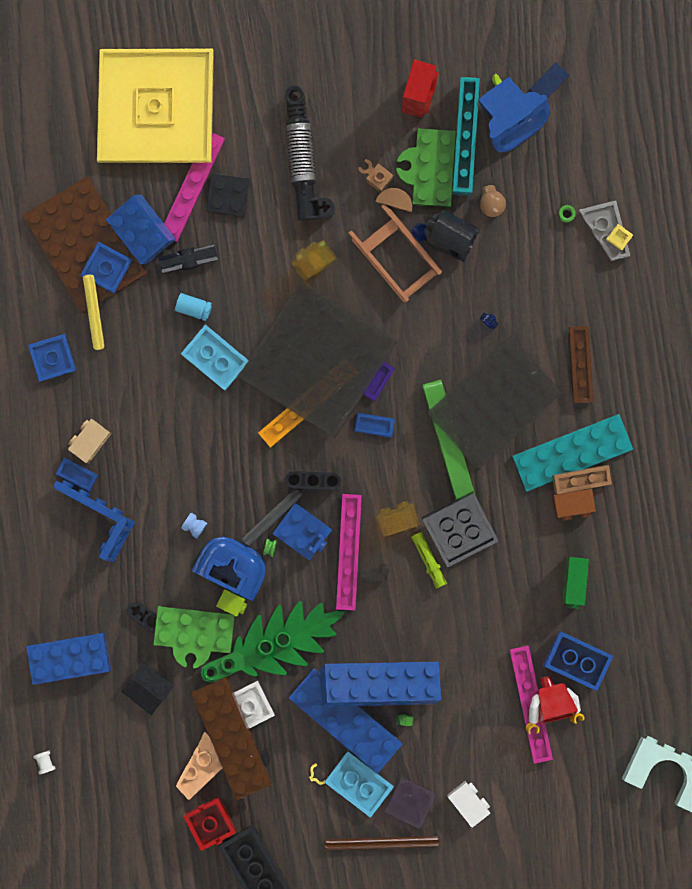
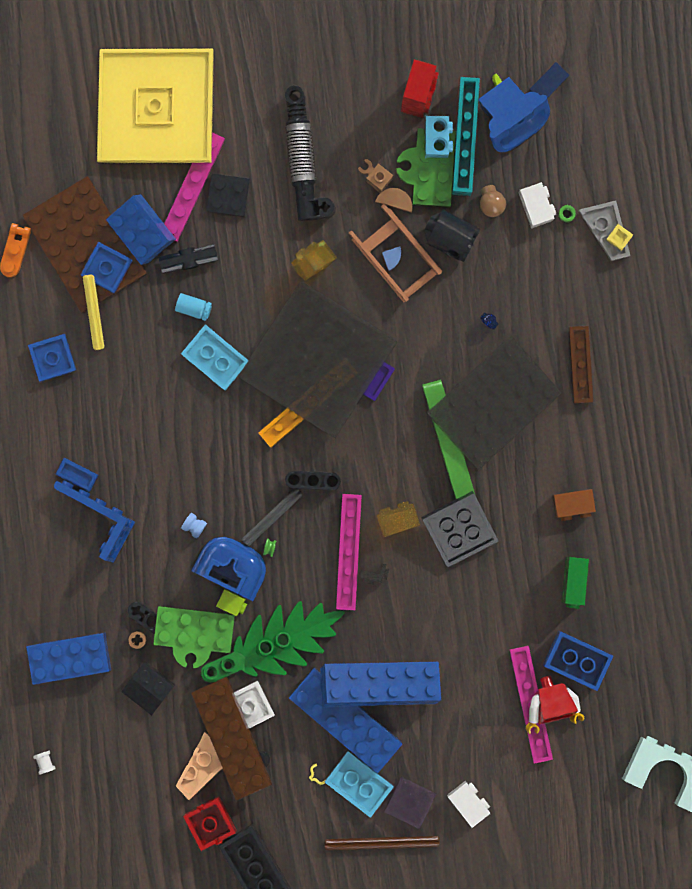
tan brick [68,419,112,464] -> none
blue bracket [273,503,332,561] -> none
blue tile [354,412,395,438] -> none
bright green axle [396,714,414,726] -> none
clear blue plate [411,223,426,241] -> none
lime pin [411,532,447,589] -> none
teal plate [512,414,633,492] -> none
medium nougat plate [552,465,612,494] -> none
none -> orange plate [0,223,31,278]
none -> medium nougat bush [128,631,147,649]
none -> medium blue tile [382,246,401,271]
none -> medium azure brick [425,116,453,158]
none -> white brick [519,182,556,228]

